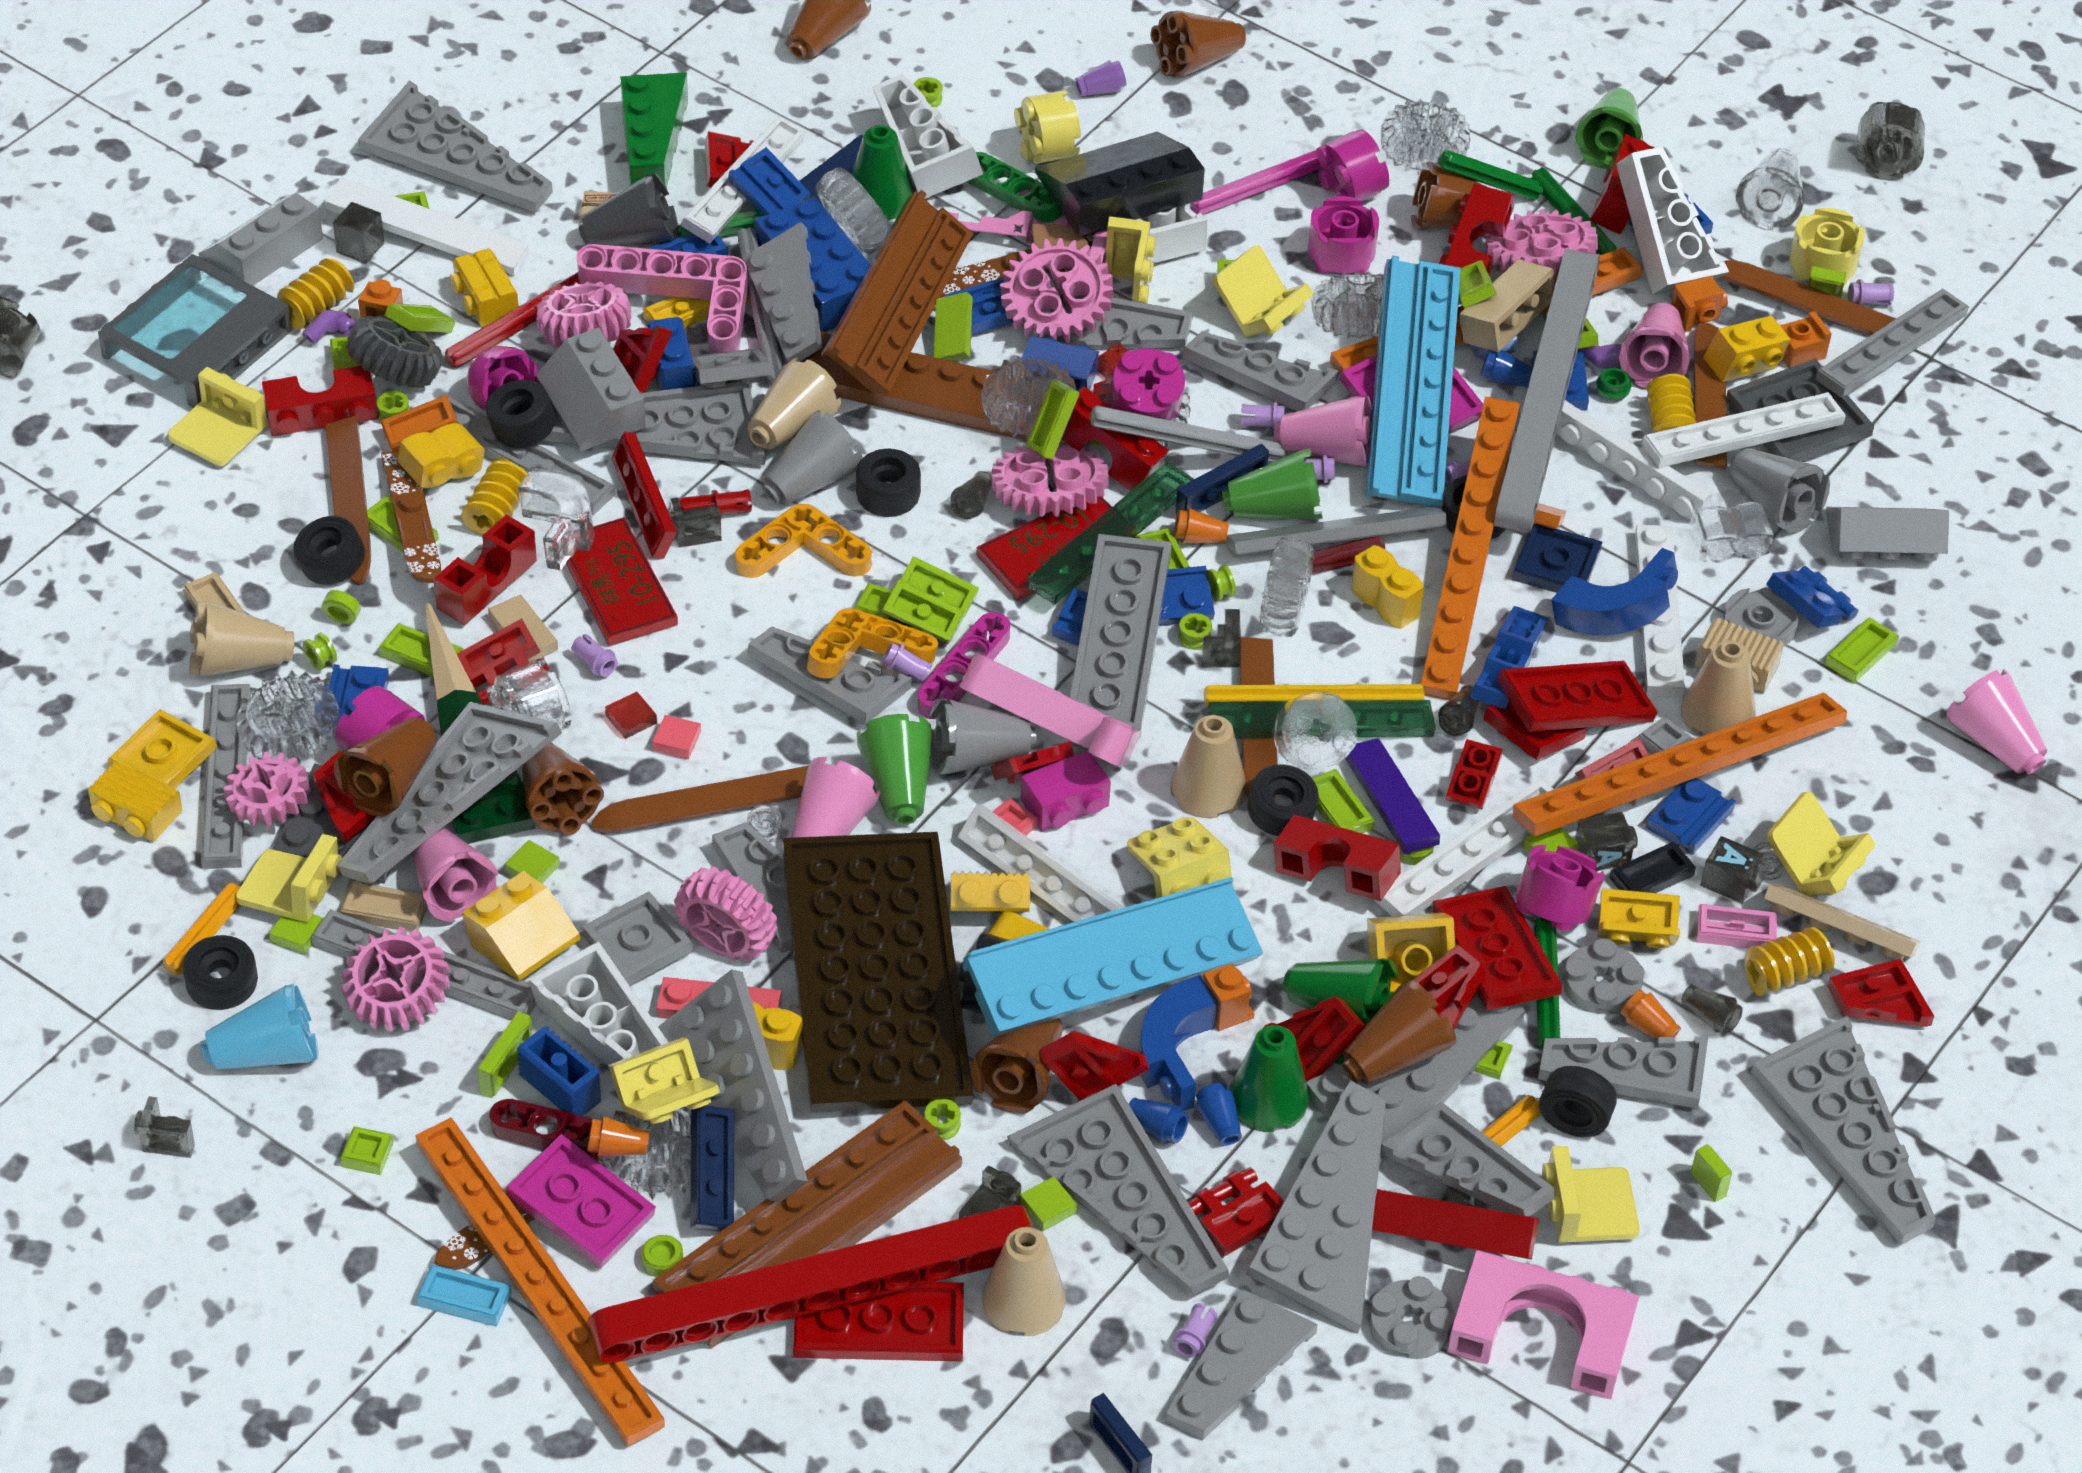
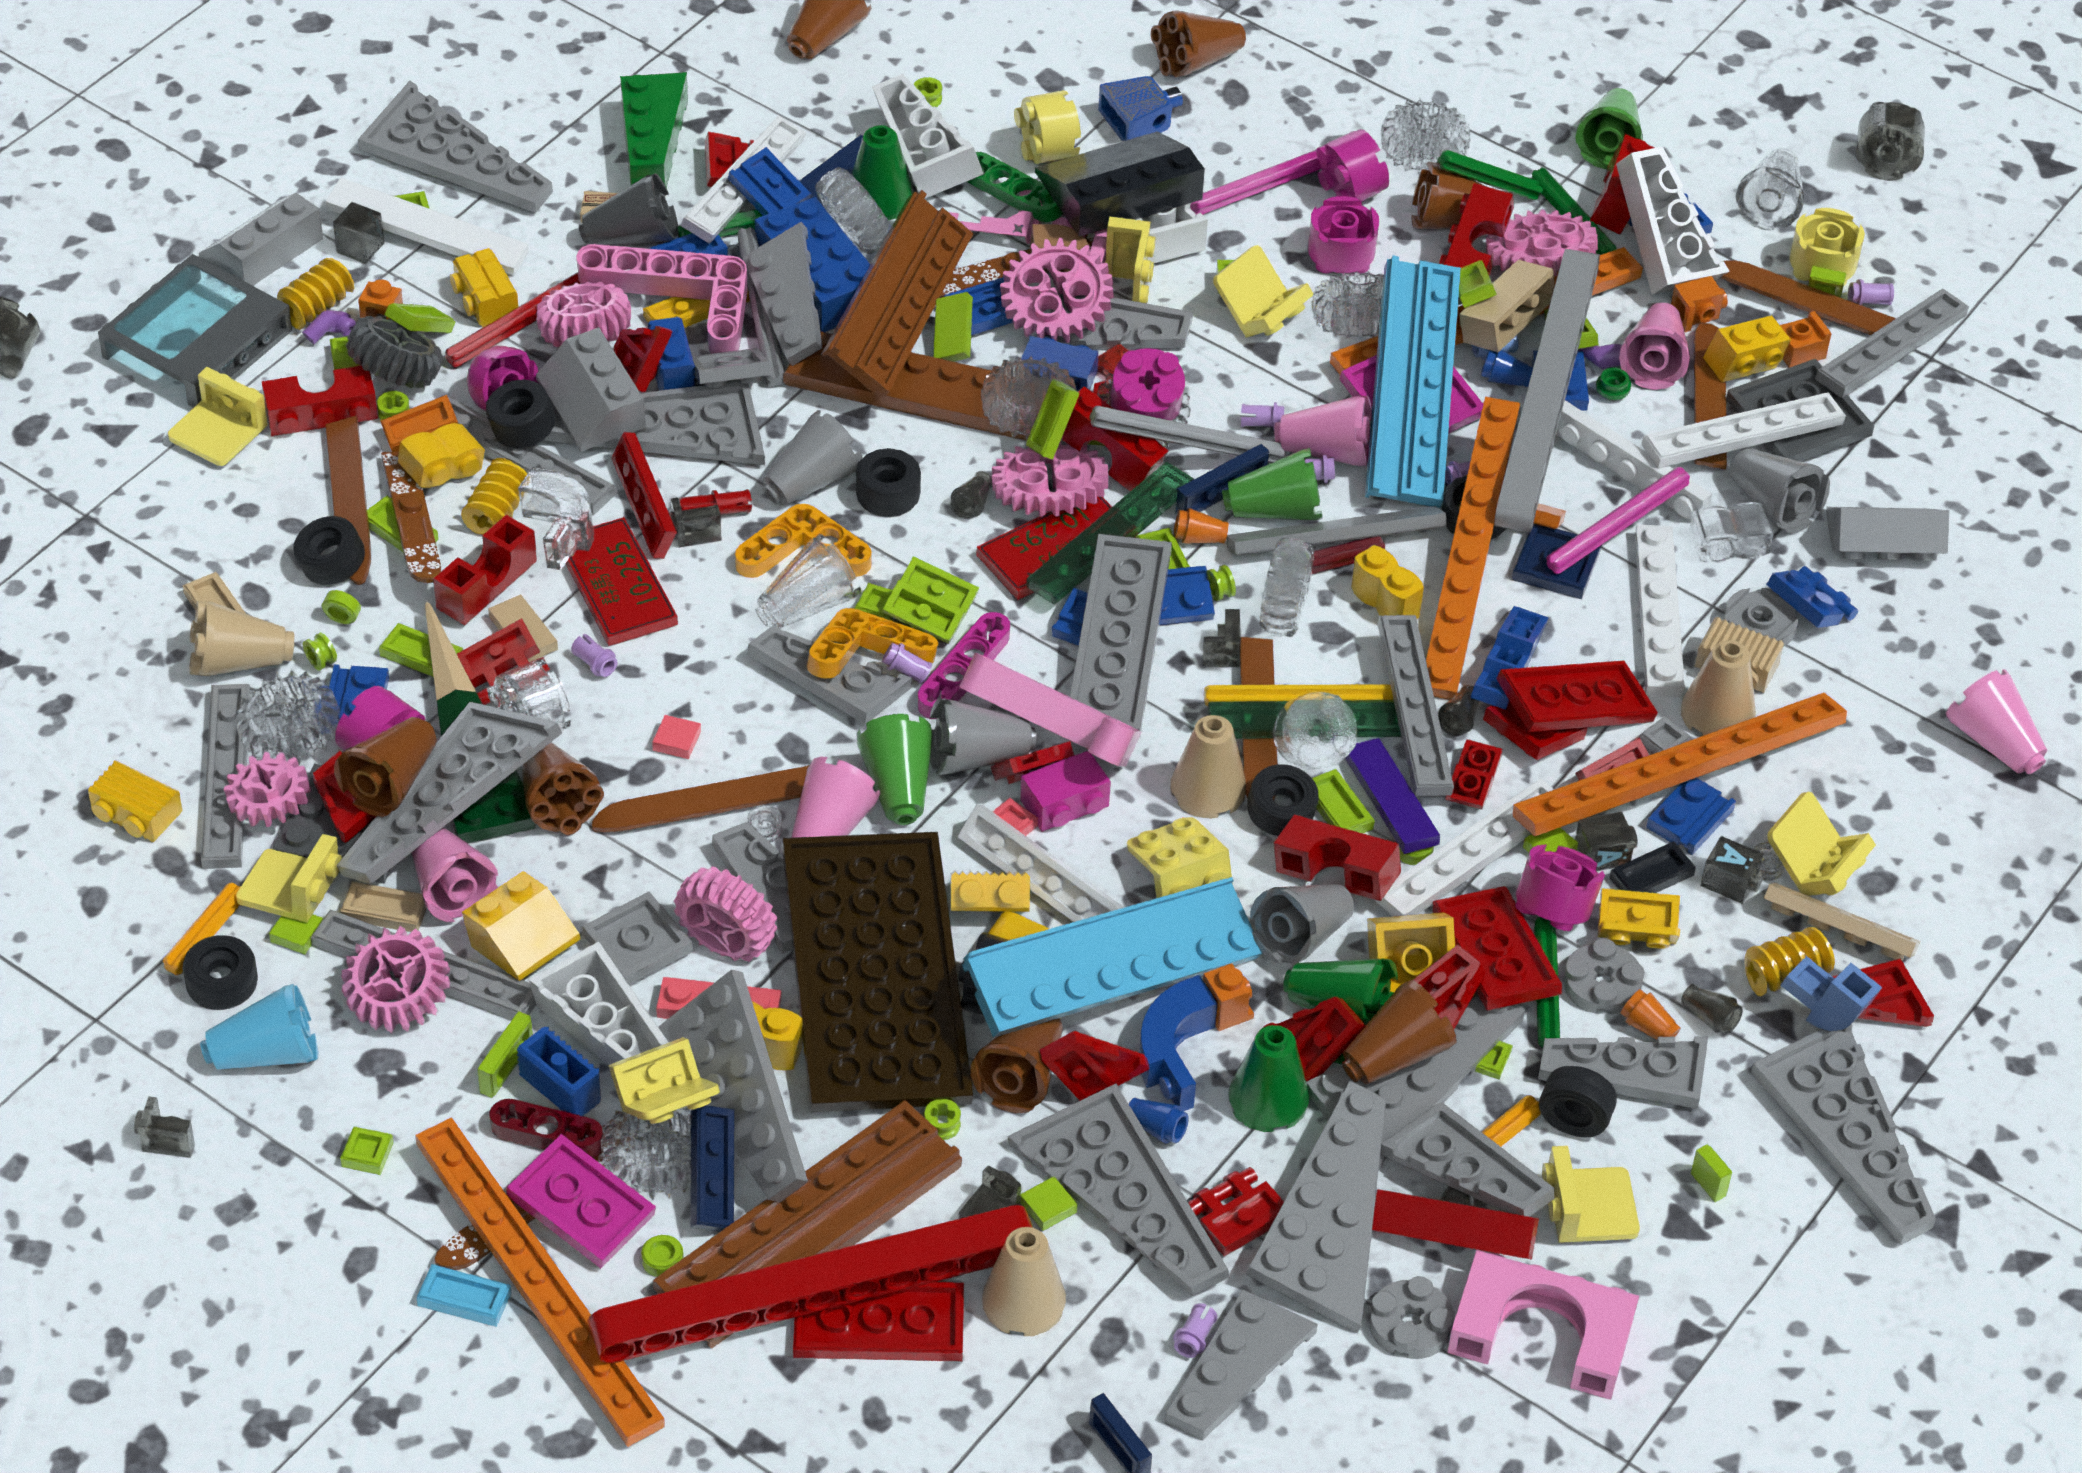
yellow tile [108,709,217,789] -> none
lime tile [504,840,560,883] -> none
orange cone [587,1116,649,1157] -> none
clear red tile [605,691,657,739] -> none
tan cone [747,358,841,450] -> none
medium lavender cone [1075,60,1127,97] -> none
lime bush [1178,613,1212,650] -> none
light grey wing [1183,331,1339,411] -> none
blue cone [1196,1083,1242,1146] -> none
blue arch [1551,548,1678,636] -> none
yellow piece [1646,374,1696,433] -> none
bright pink tile [1696,904,1777,948] -> none
lime tile [1824,617,1899,684] -> none
none -> clear cone [755,534,861,629]
none -> blue torso [1098,76,1183,141]
none -> light grey cone [1250,884,1354,964]
none -> light grey tile [1377,615,1454,796]
none -> dark pink axle [1546,467,1690,574]
none -> medium blue brick [1780,956,1883,1031]

